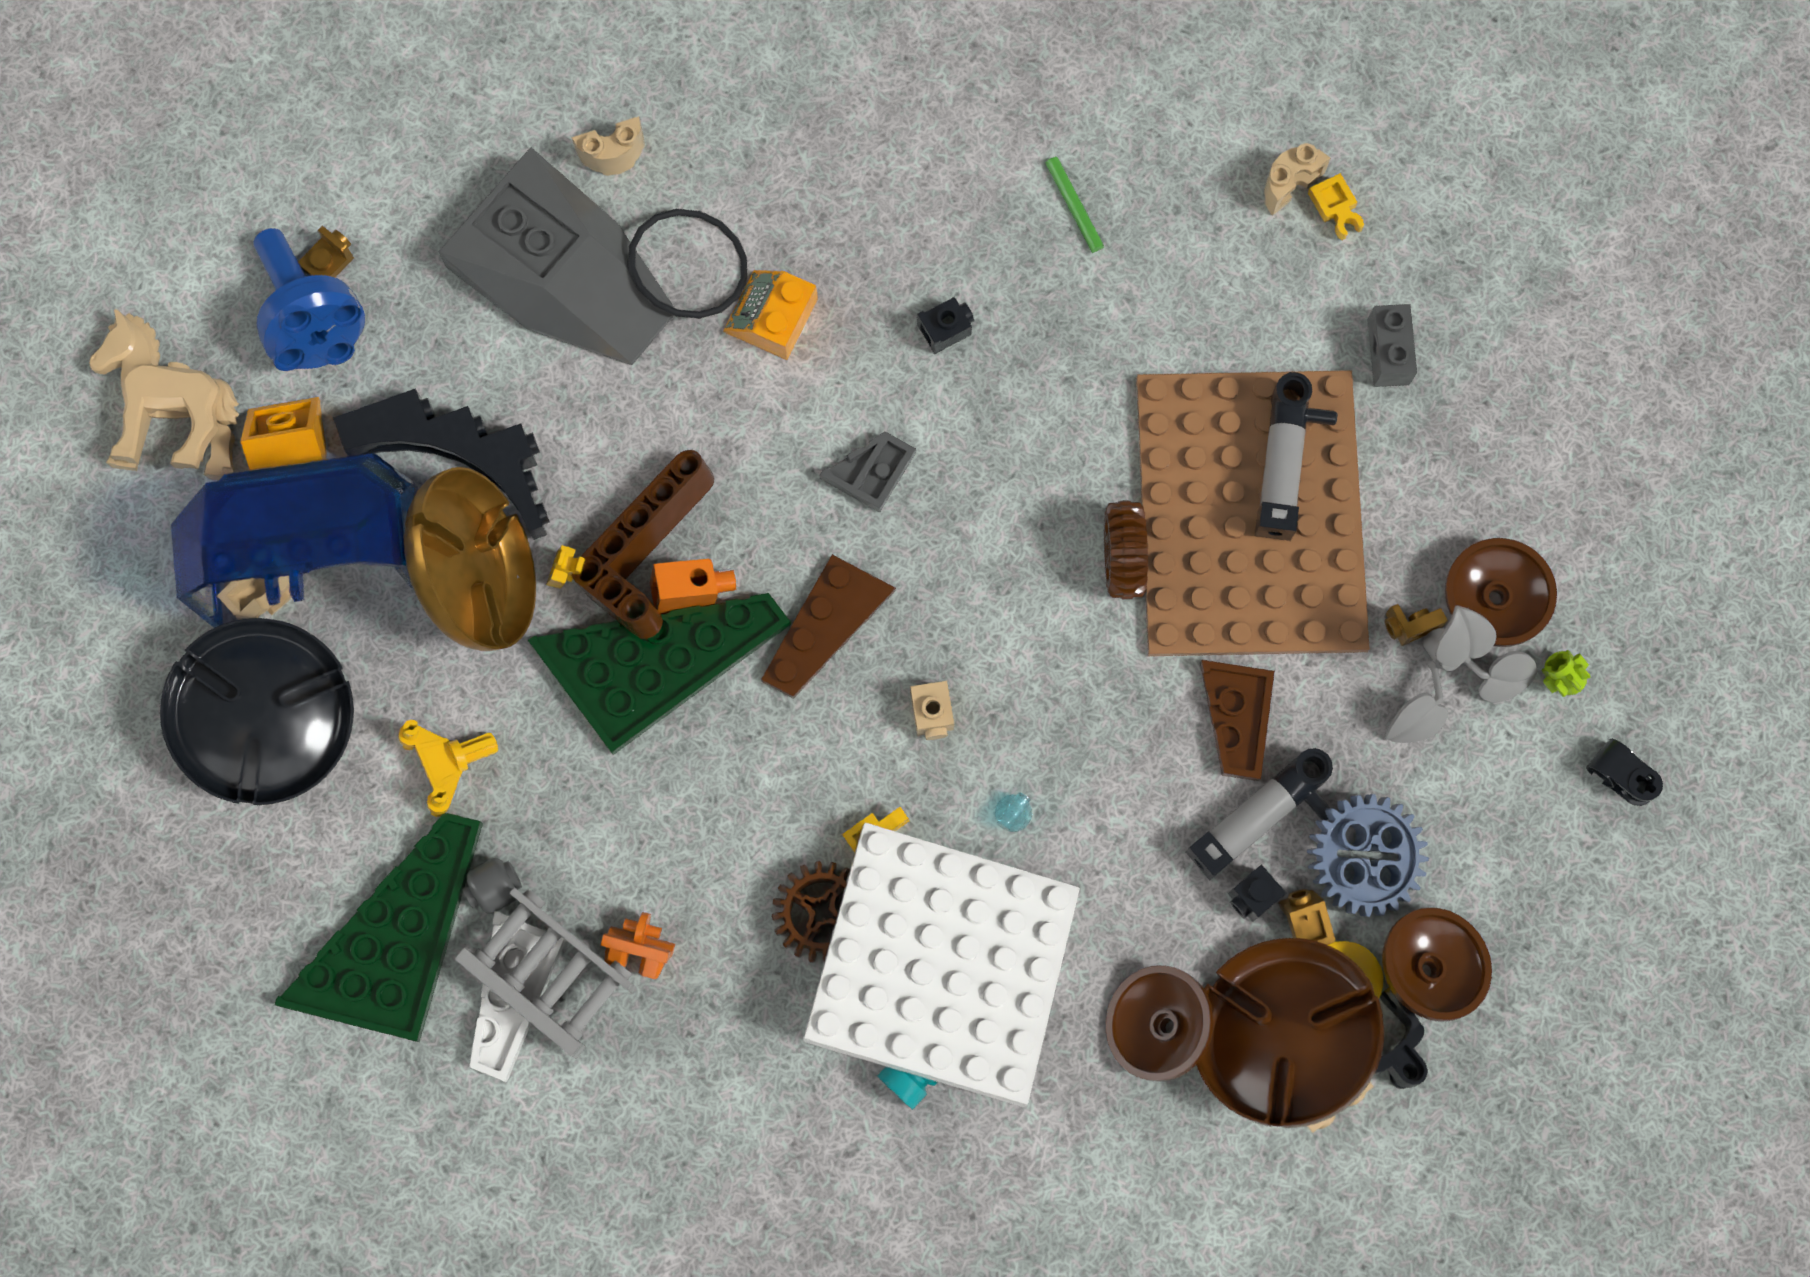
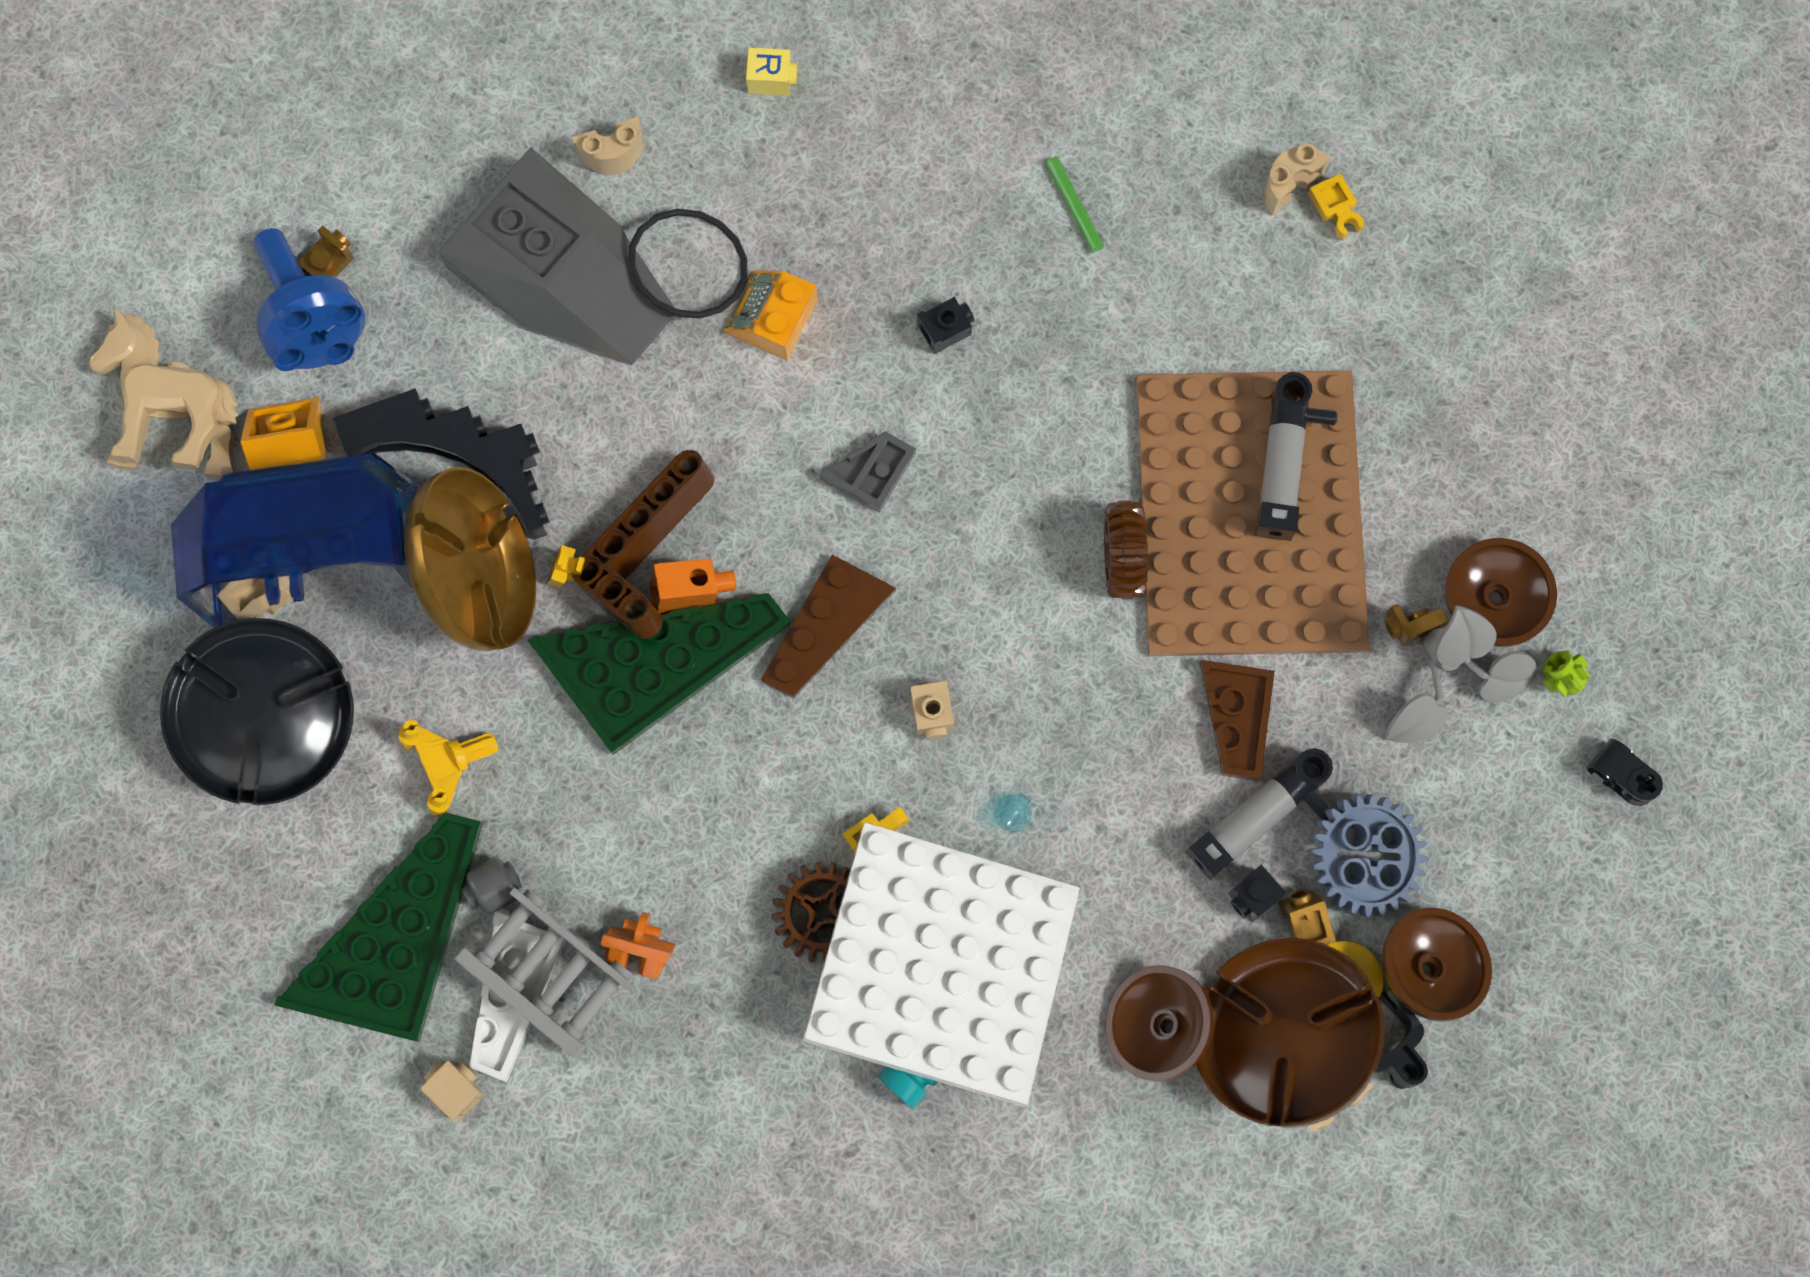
dark grey brick [1367,304,1417,387] -> none
none -> tan brick [420,1060,485,1122]
none -> light yellow brick [746,47,798,96]

